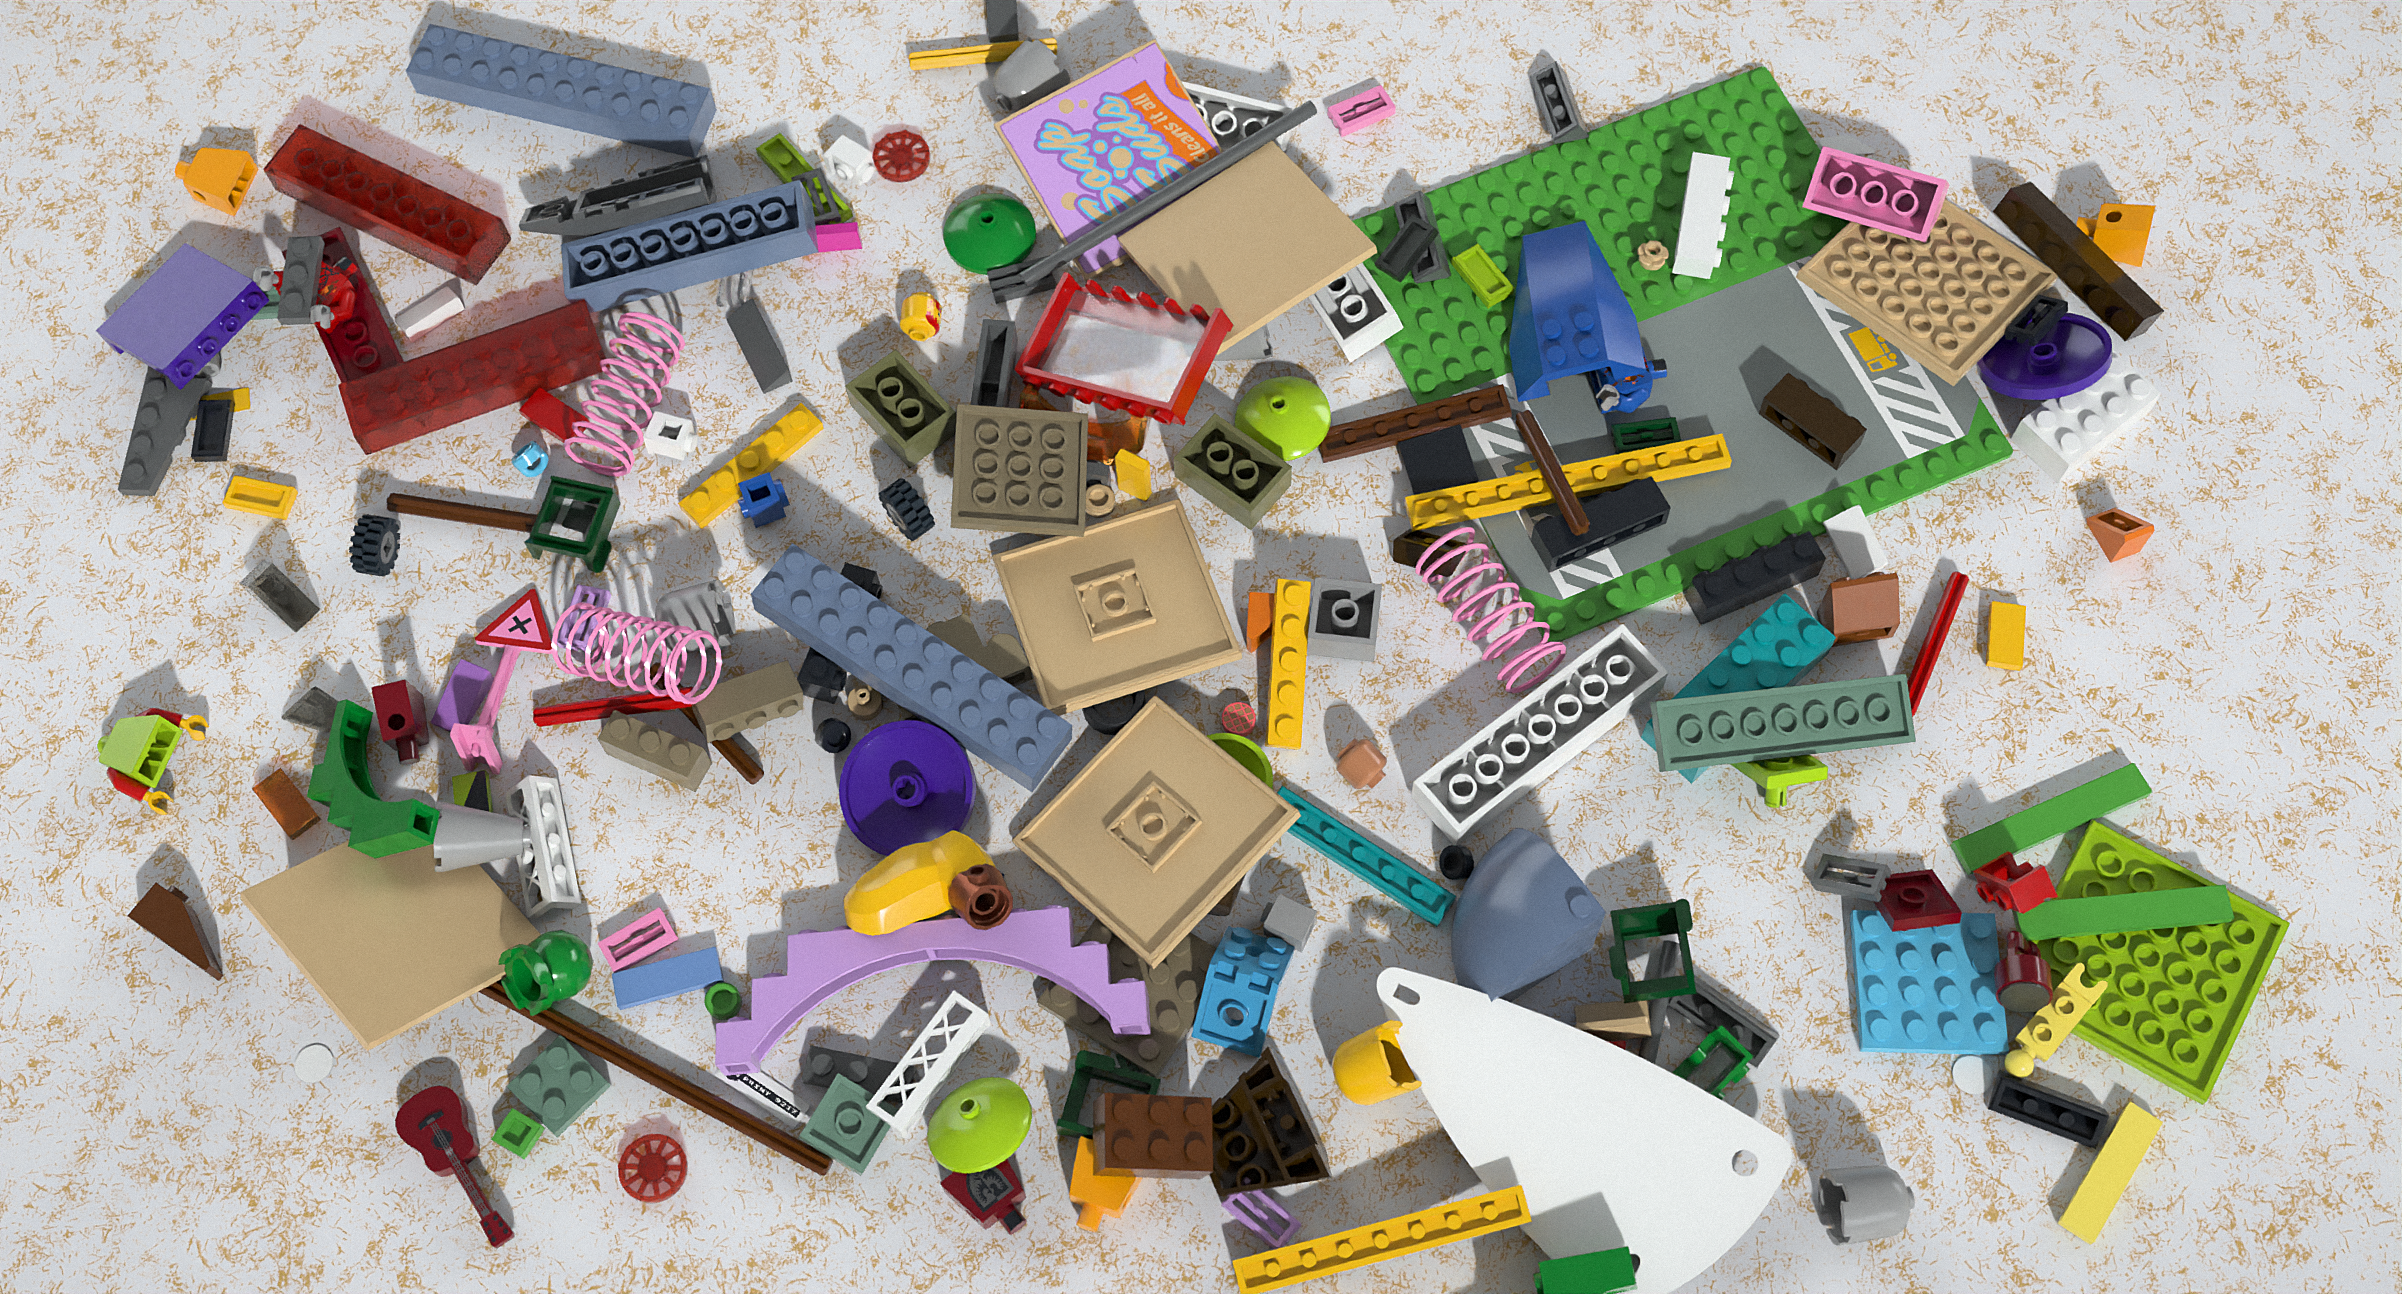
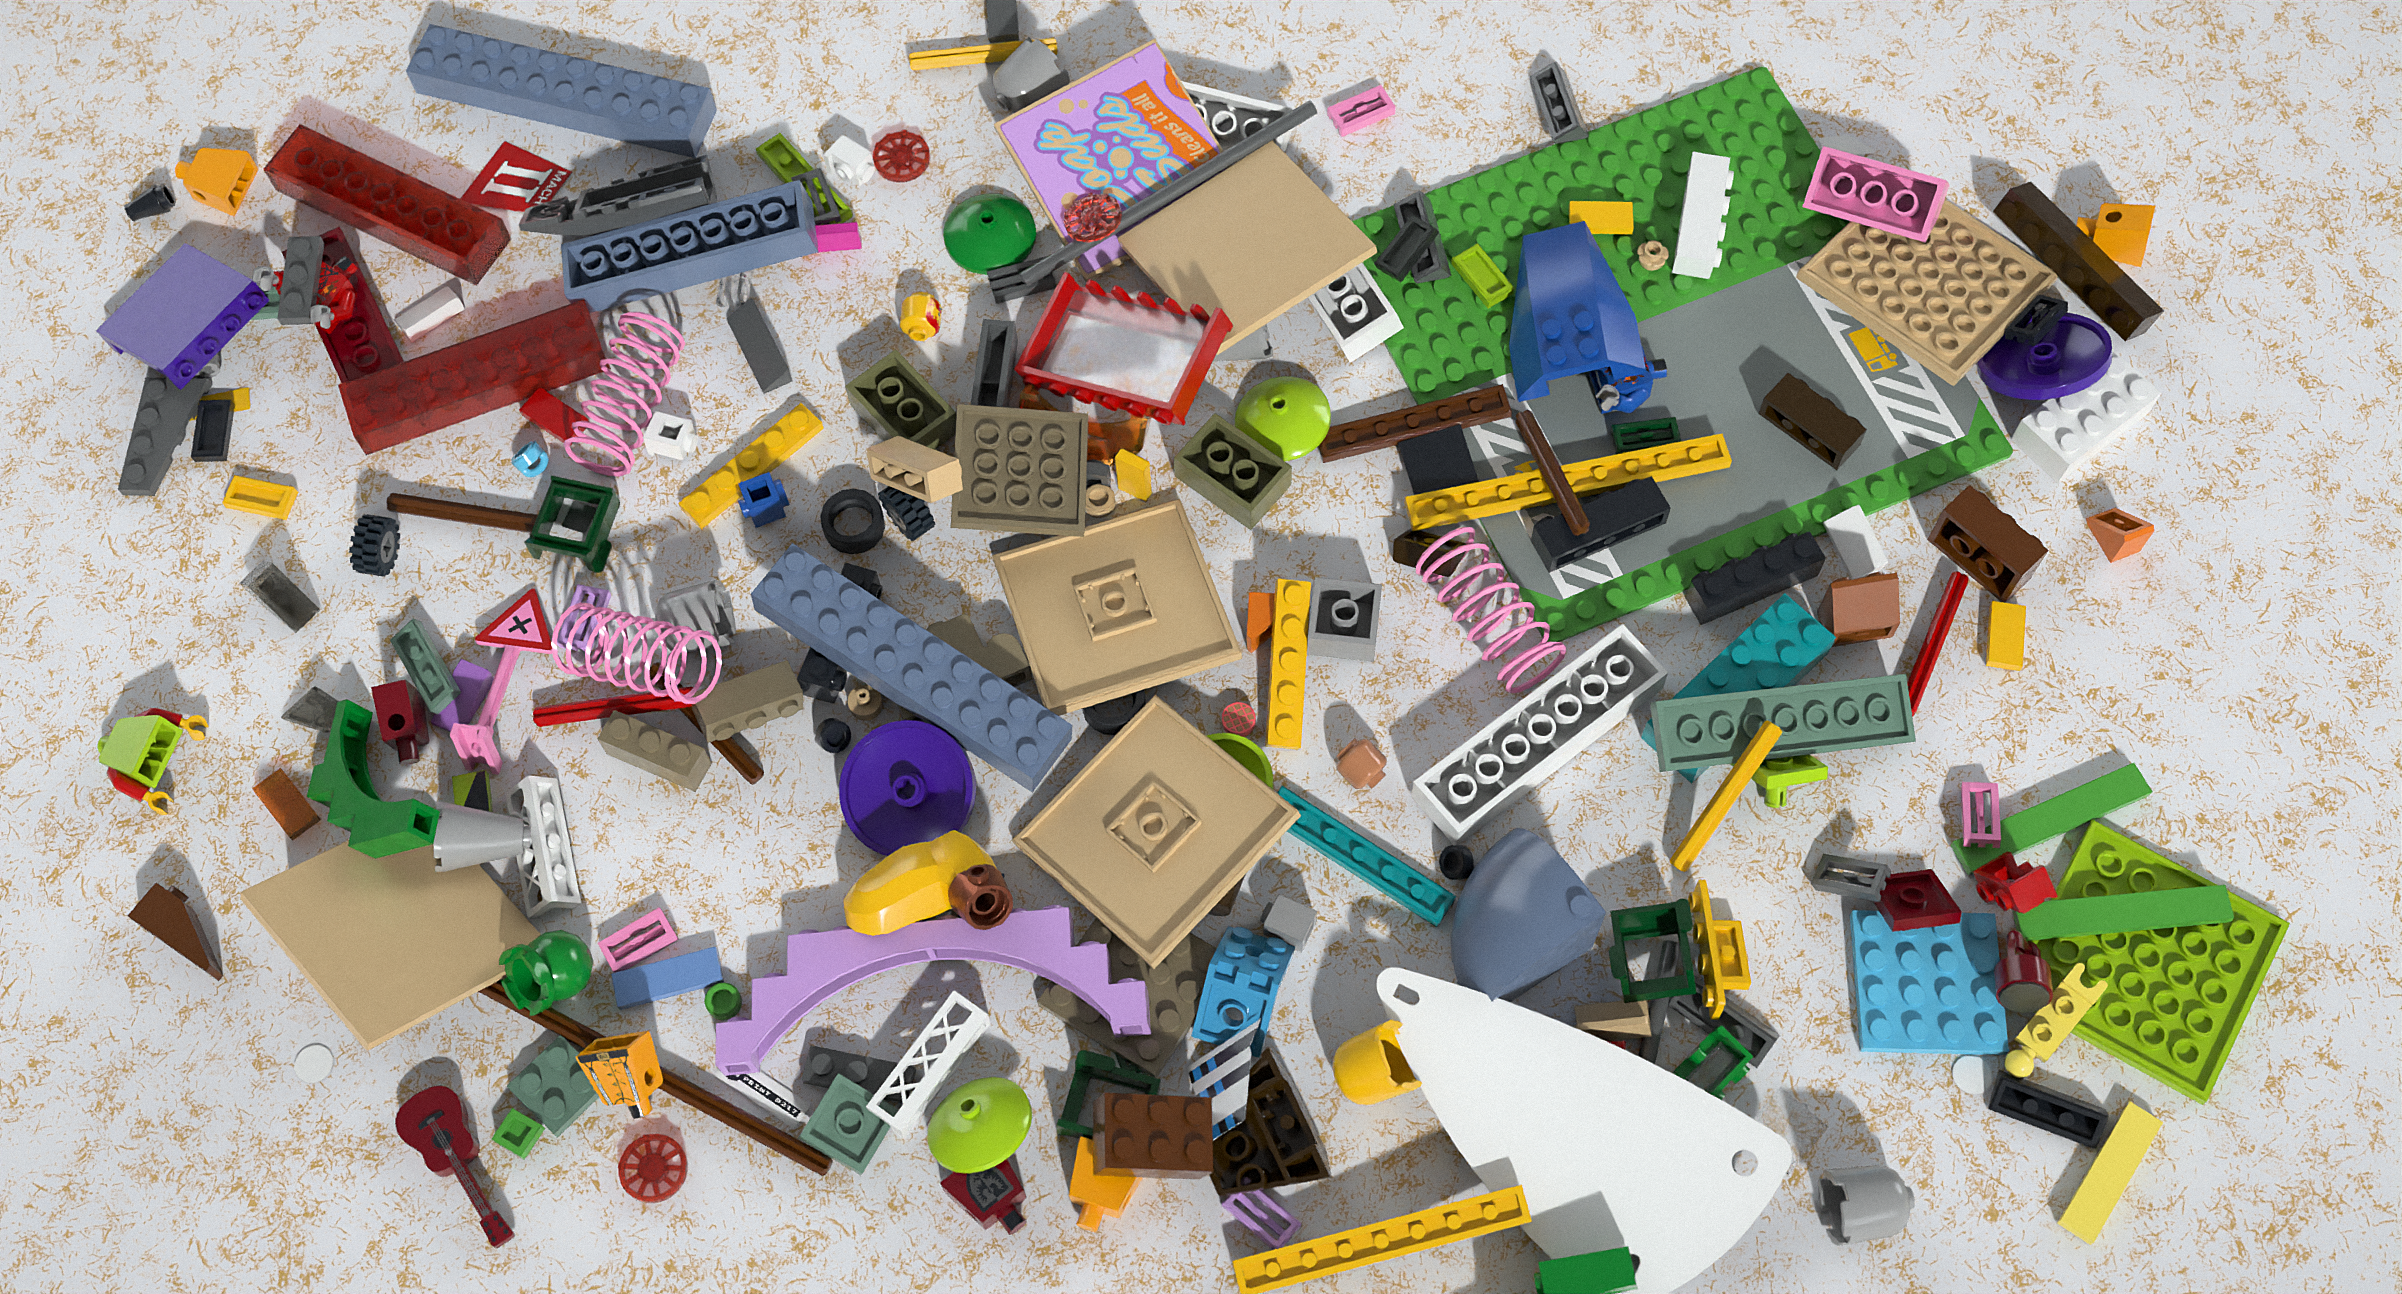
none -> black cone [124,184,176,222]
none -> sand green tile [390,618,461,714]
none -> red sticker [458,141,572,213]
none -> light orange torso [576,1030,663,1119]
none -> black tyre [820,488,885,555]
none -> tan brick [866,436,963,503]
none -> clear red wheel [1064,193,1122,242]
none -> sticker [1187,1019,1261,1140]
none -> yellow tile [1569,201,1634,234]
none -> yellow axle [1670,720,1782,872]
none -> yellow bracket [1688,880,1751,1020]
none -> clear piece [1754,1087,1829,1175]
none -> reddish brown brick [1927,485,2049,603]
none -> bright pink tile [1961,782,2001,848]

